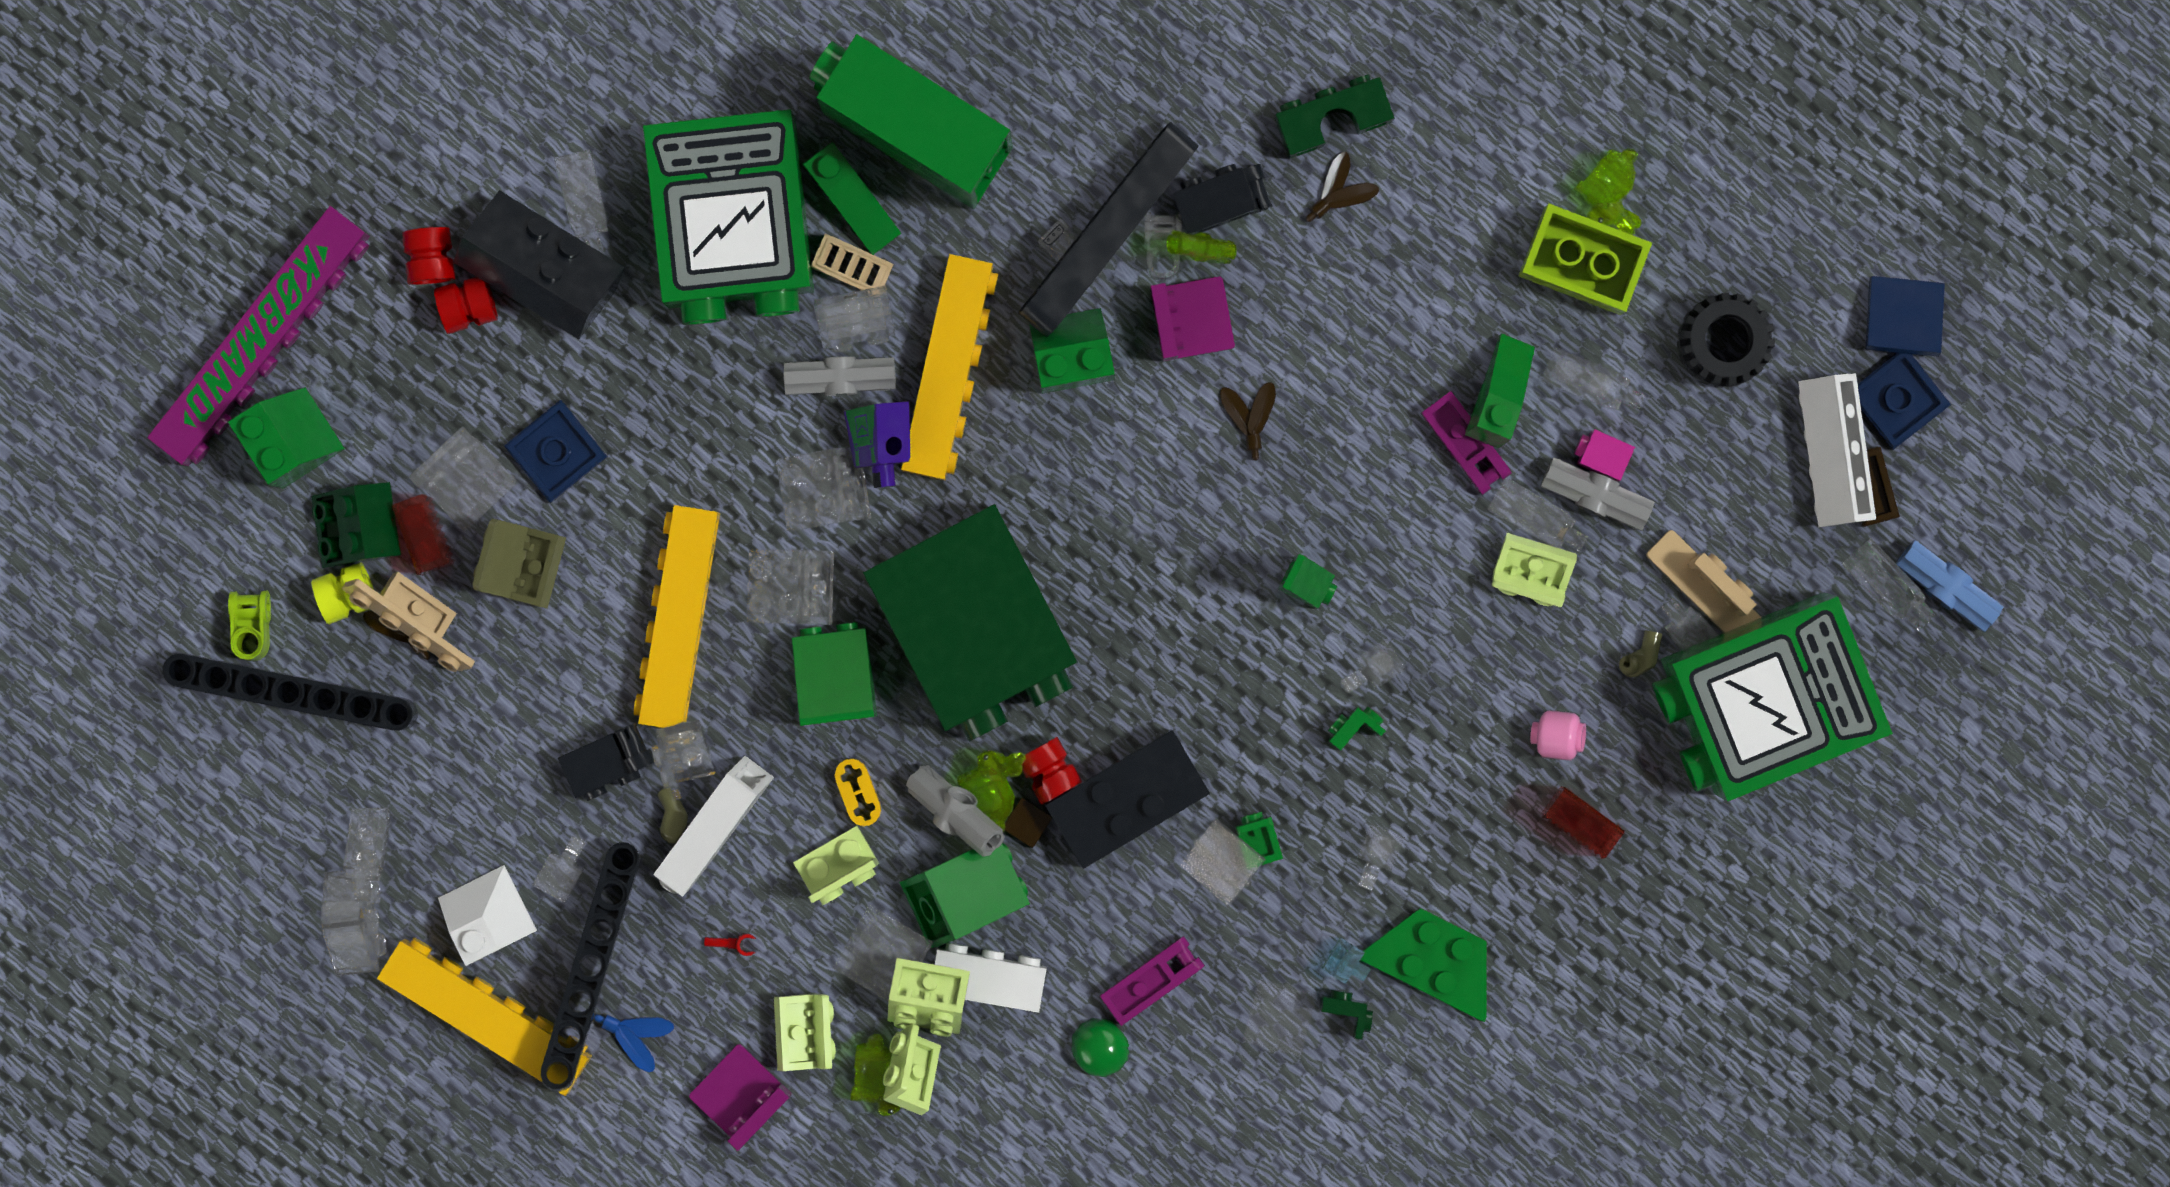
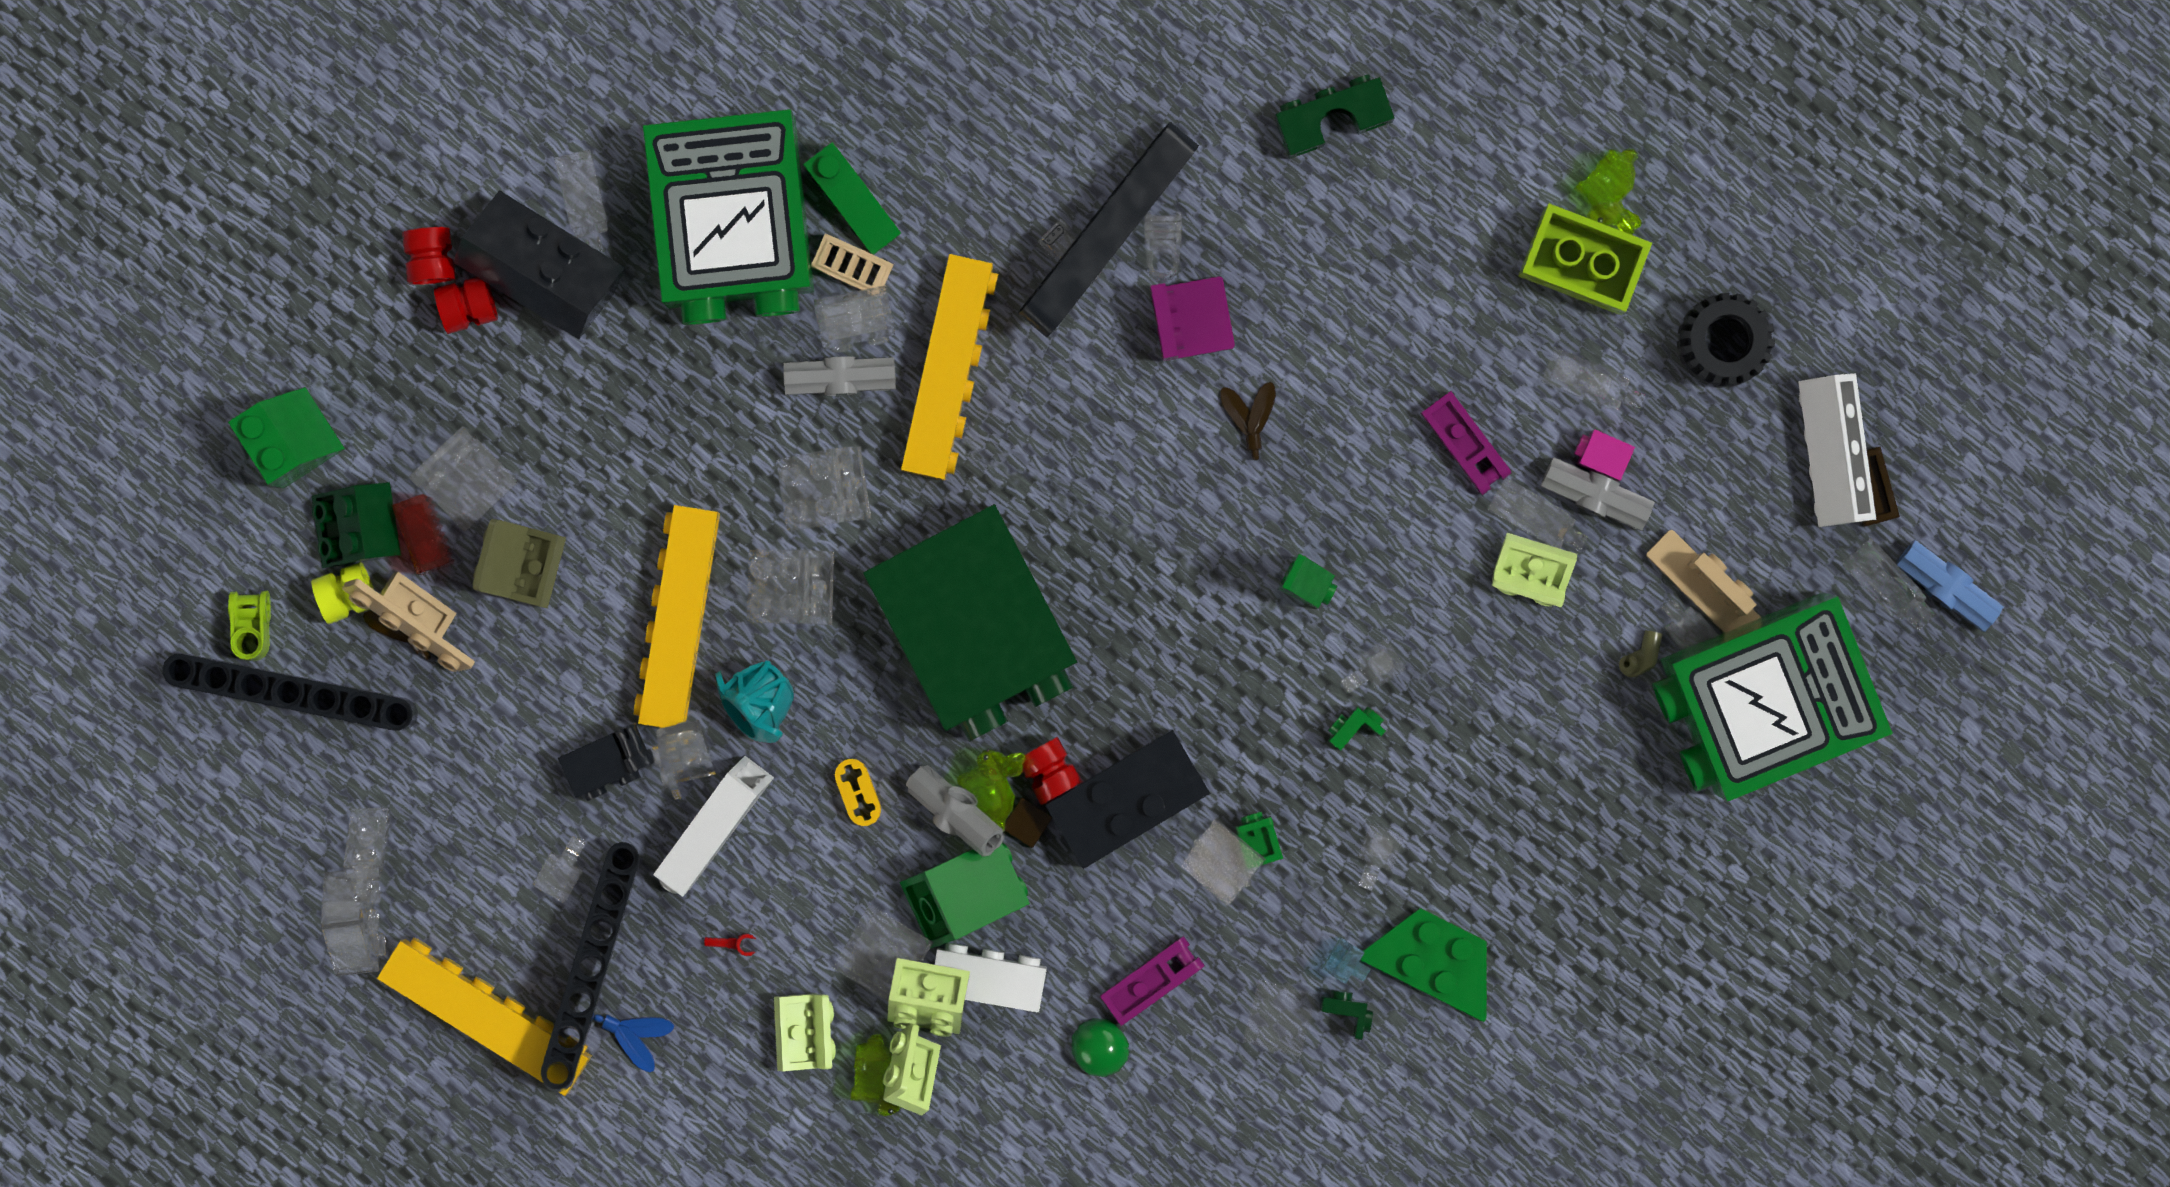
magenta brick [147,206,370,467] -> none
white slope [438,865,537,966] -> none
dark blue tile [504,400,608,503] -> none
olive arm [657,786,688,844] -> none
magenta bracket [689,1044,792,1151] -> none
green slope [792,622,877,726] -> none
yellowish green bracket [793,825,879,905] -> none
green brick [809,34,1013,209] -> none
dark purple torso [844,401,911,488] -> none
green slope [1029,308,1115,394] -> none
clear neon green pin [1166,230,1237,264] -> none
black hinge [1173,164,1273,236] -> none
dark brown piece [1306,152,1379,222] -> none
green slope [1465,333,1535,448] -> none
bright pink head [1530,710,1586,760] -> none
clear red brick [1541,786,1625,859] -> none
dark blue tile [1858,353,1951,450] -> none
dark blue tile [1865,276,1945,357] -> none
none -> teal piece [715,660,794,743]

